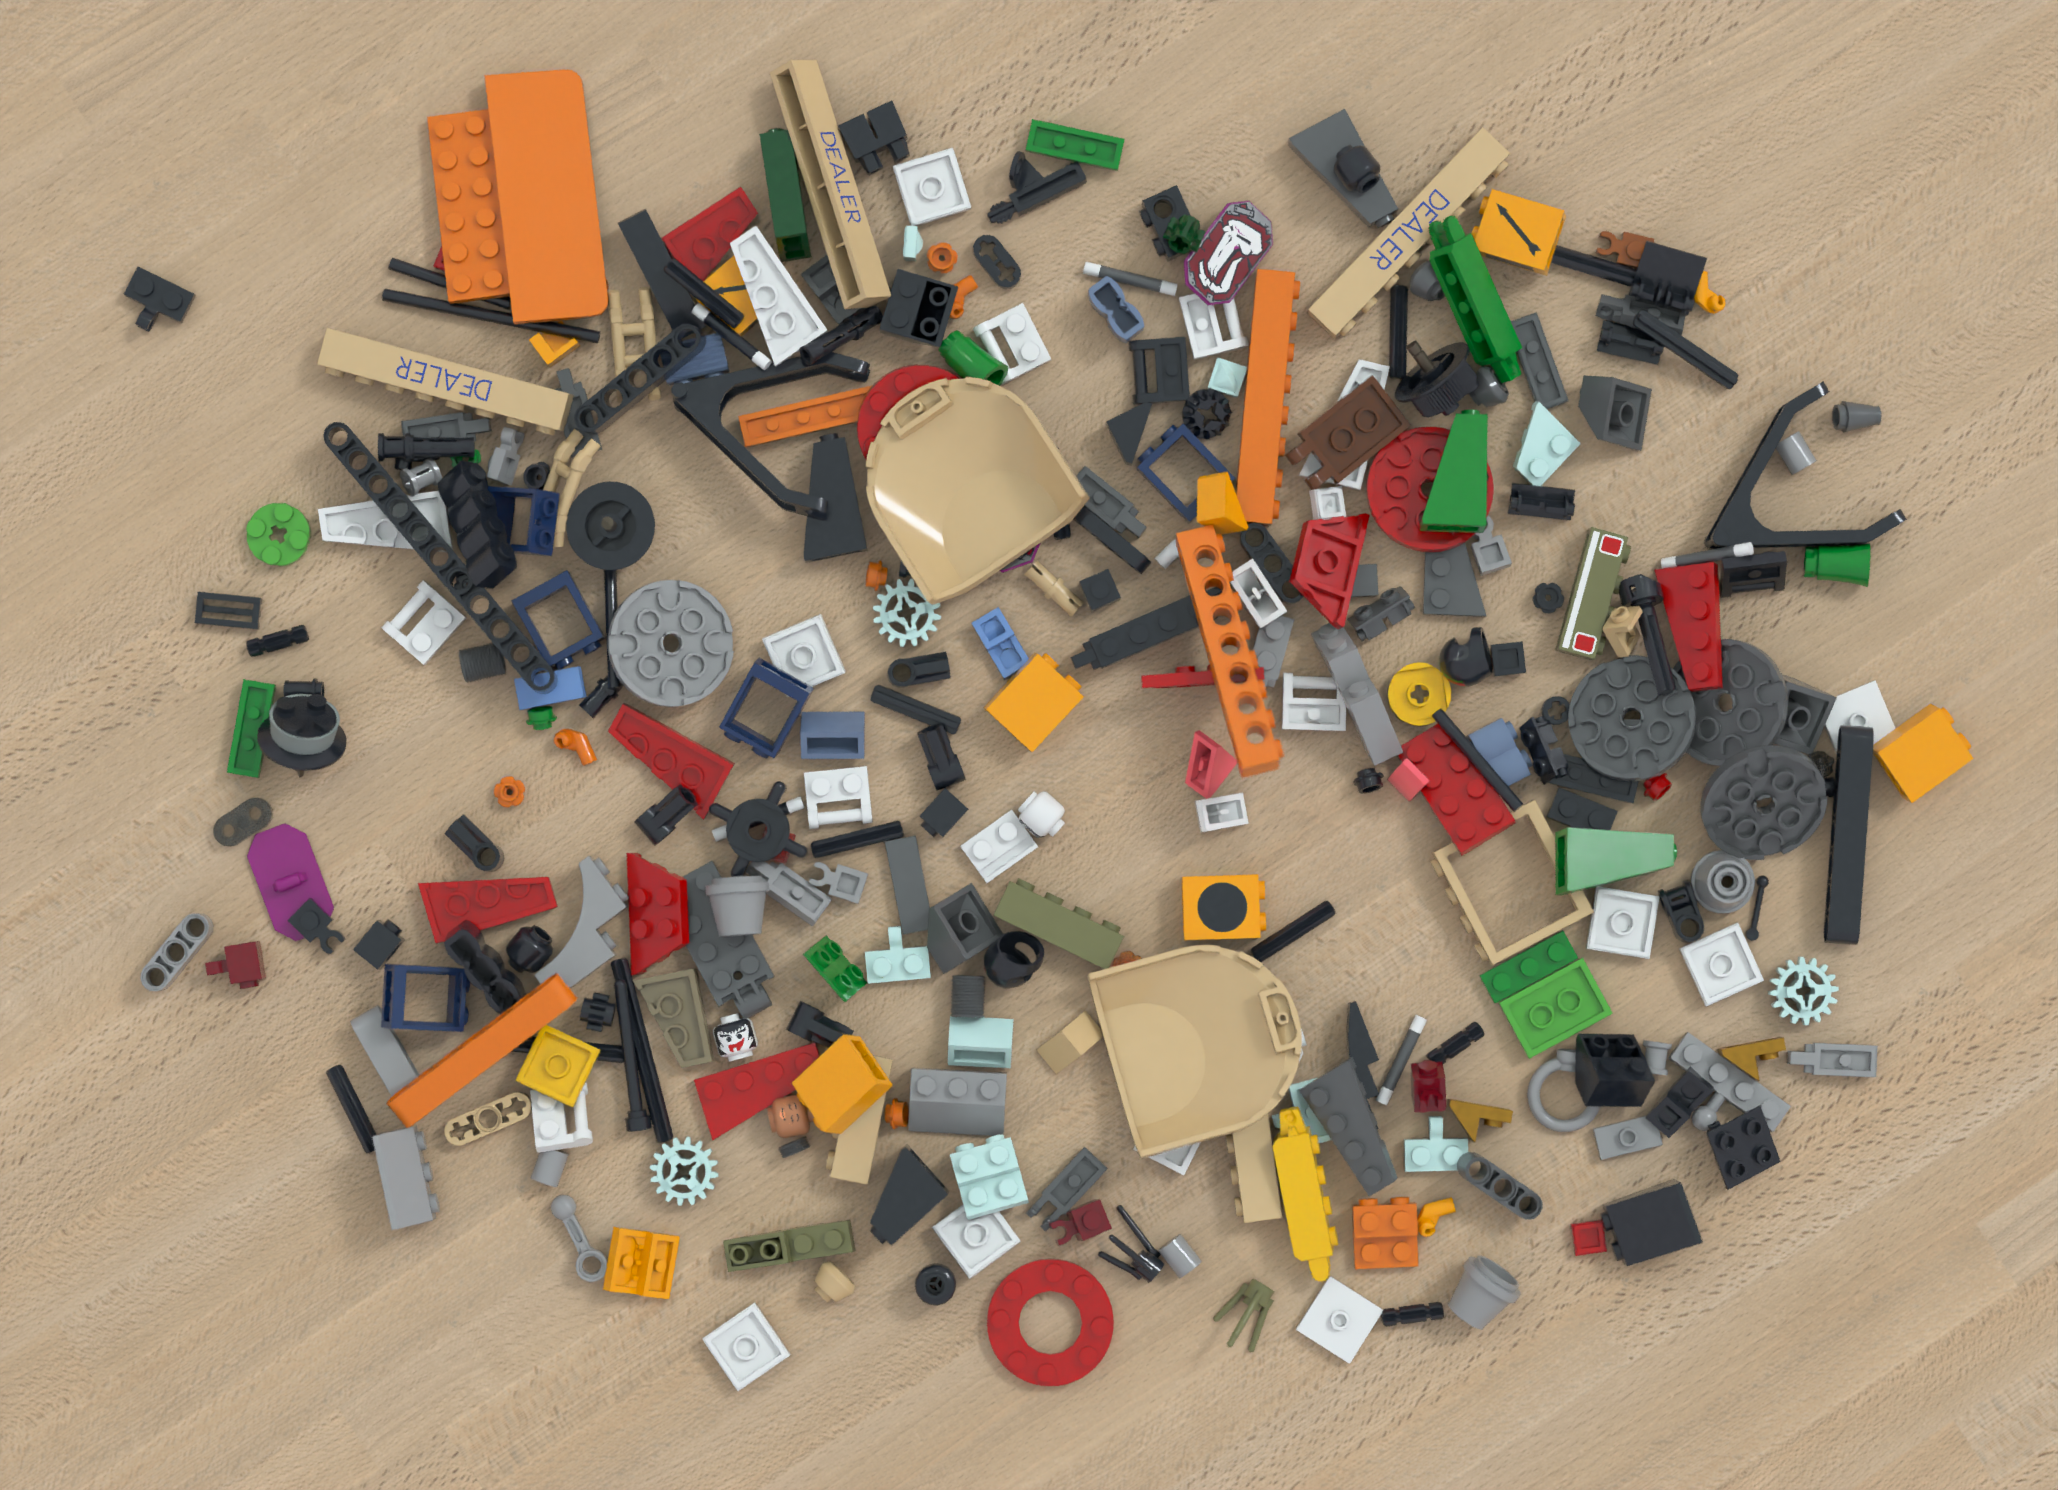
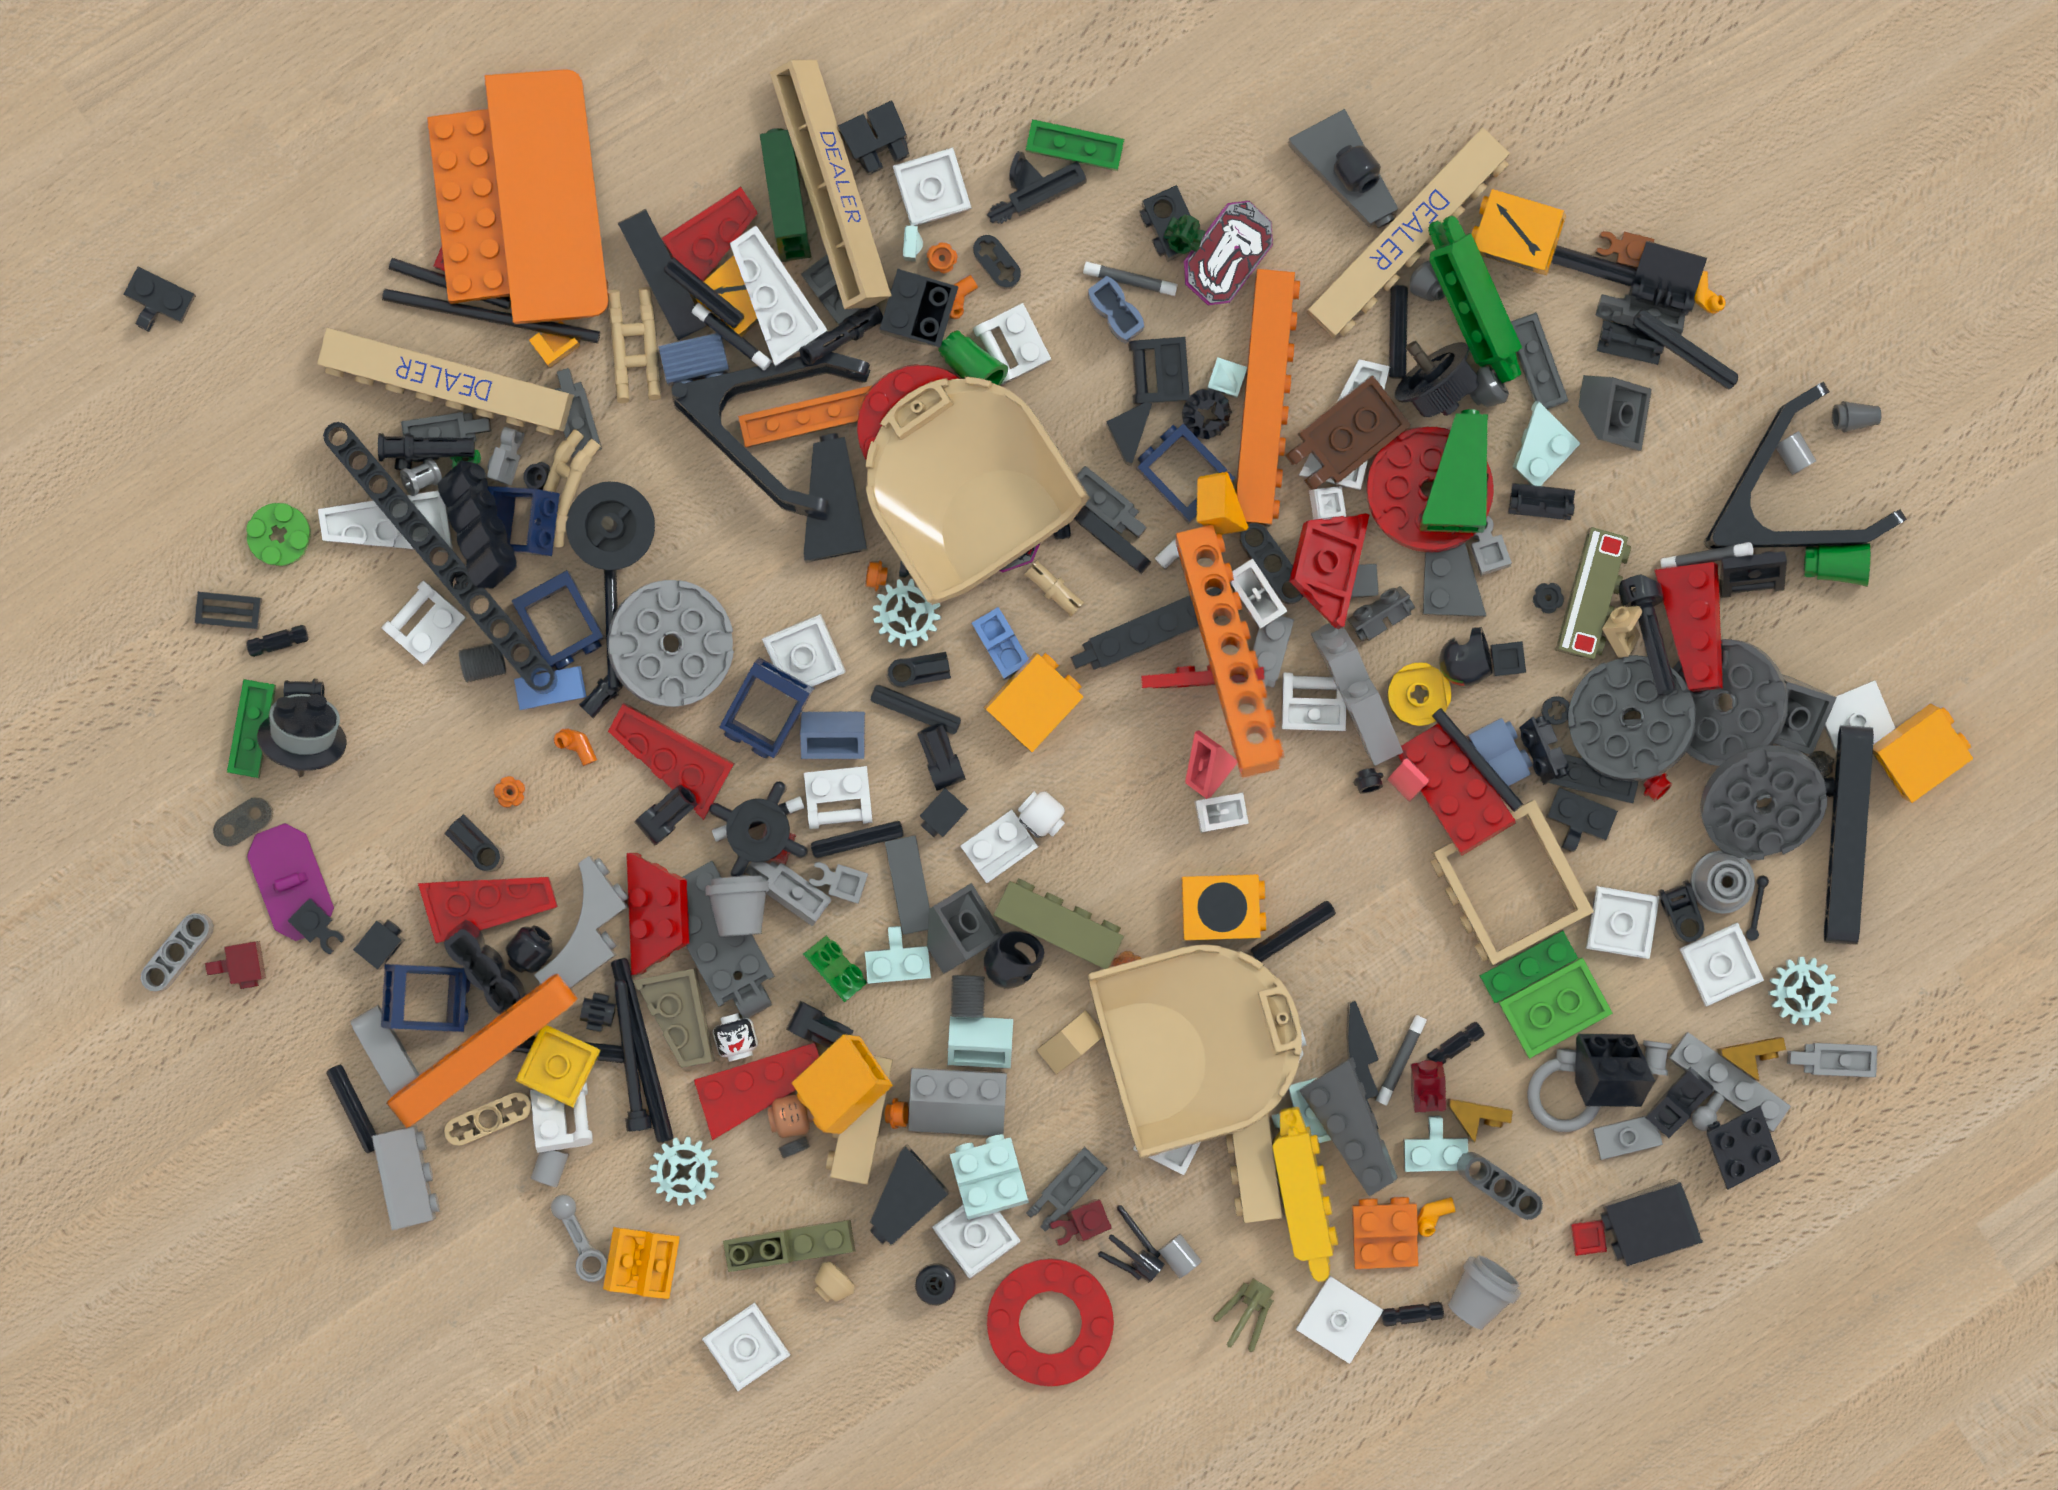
green plate [526,706,557,730] -> none
black beam [574,324,706,434] -> none
black brick [1079,569,1121,612] -> none
white plate [1179,294,1249,360] -> none
slope [1555,828,1677,896] -> none

